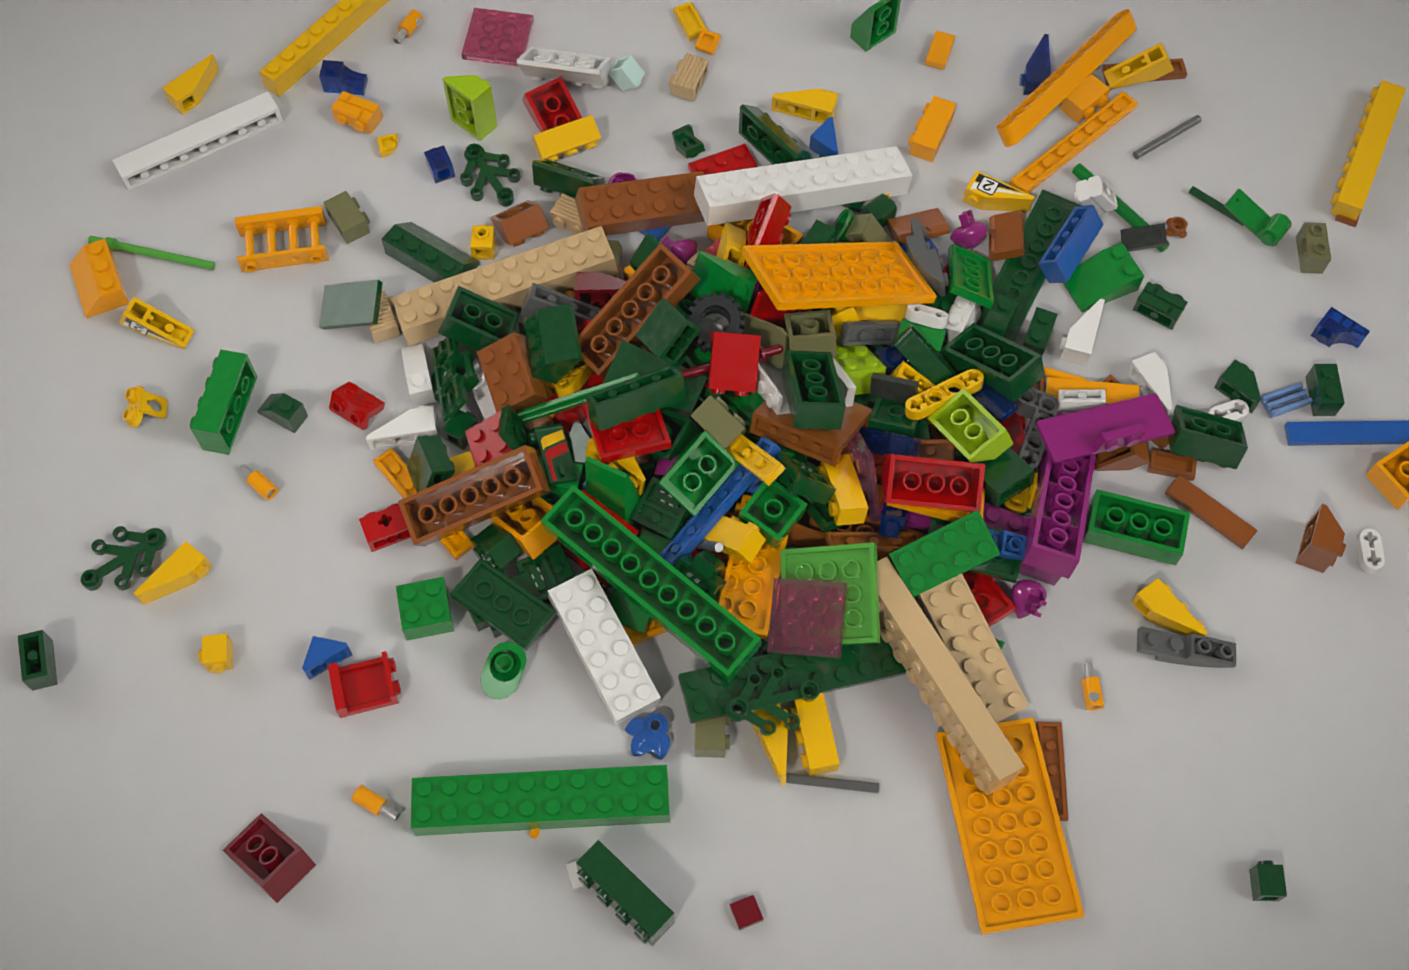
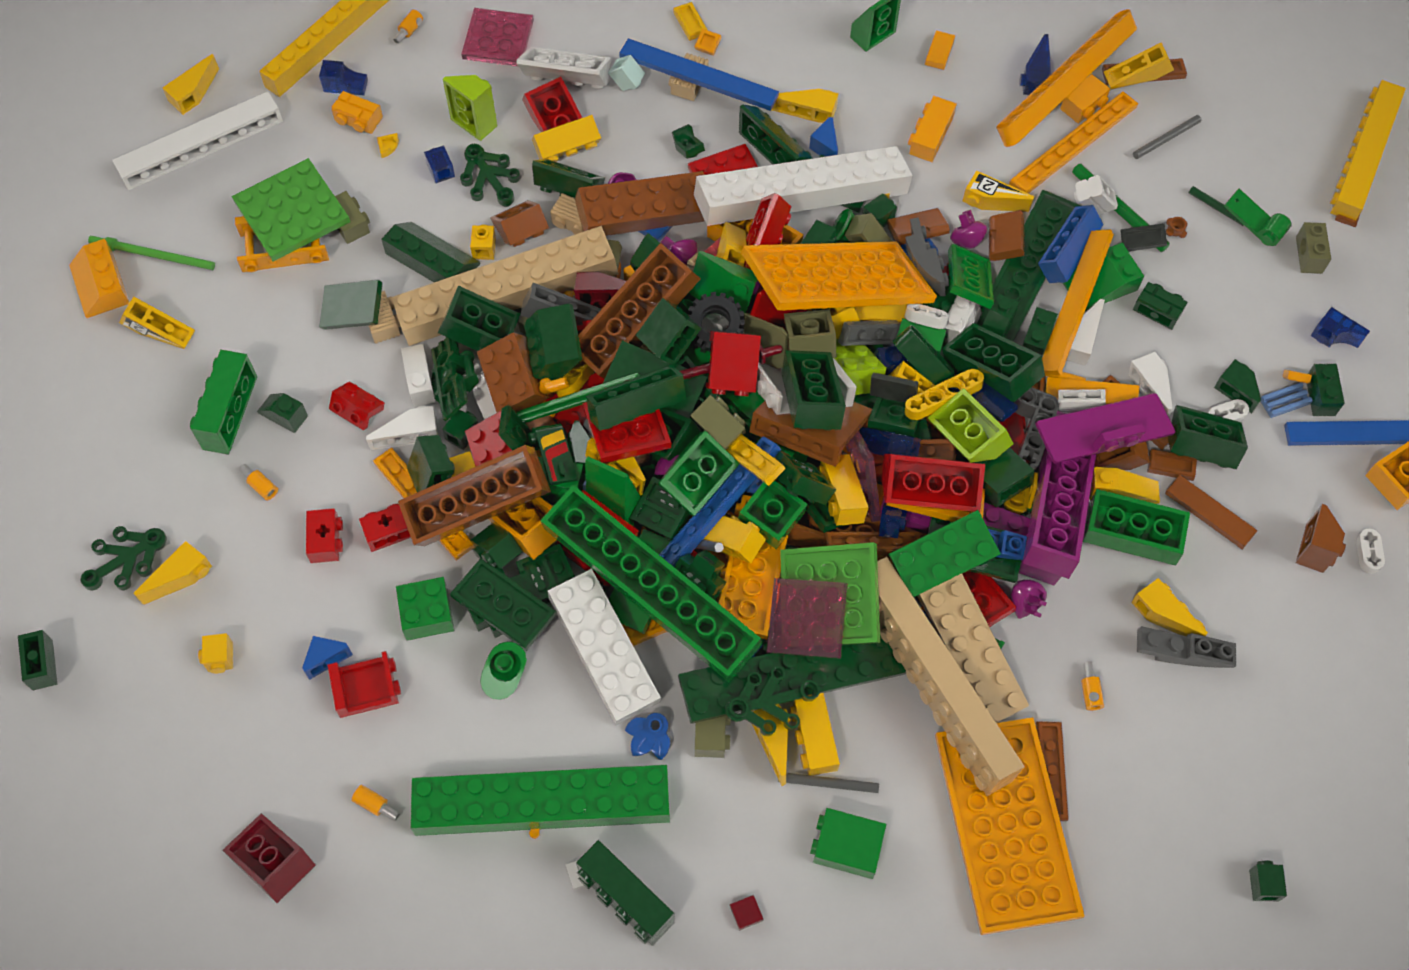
yellow bracket [123,385,168,428] -> none
none -> bright green plate [231,158,350,262]
none -> red brick [306,508,343,563]
none -> light orange arm [539,377,569,394]
none -> blue tile [619,38,779,111]
none -> green brick [810,808,887,879]
none -> light orange tile [1042,229,1114,375]
none -> yellow slope [1089,467,1160,504]
none -> light orange tile [1282,369,1312,383]

